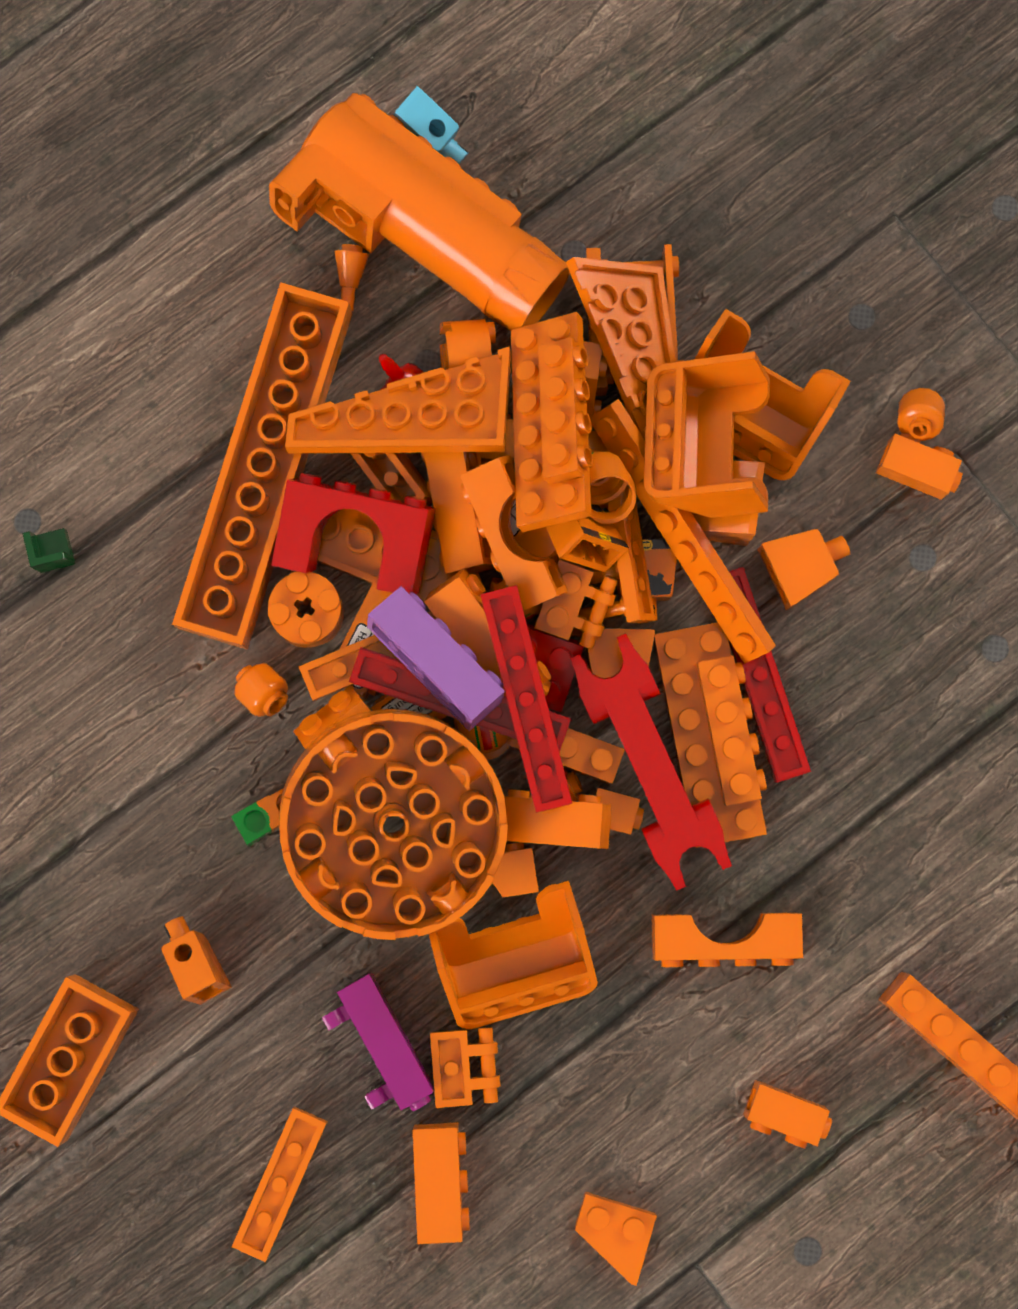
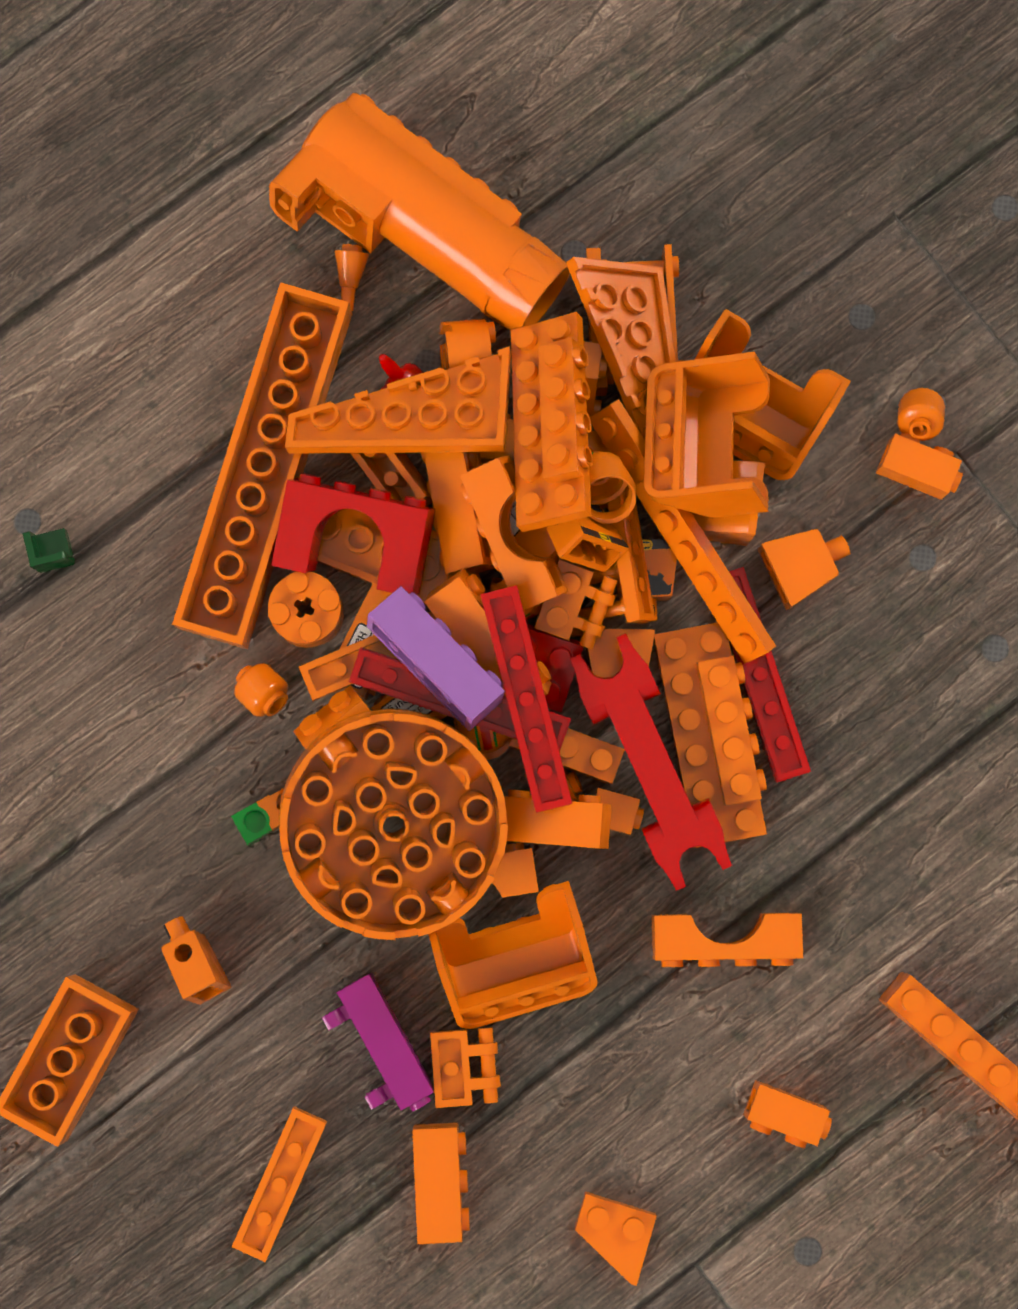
medium azure torso [394,86,469,165] -> none

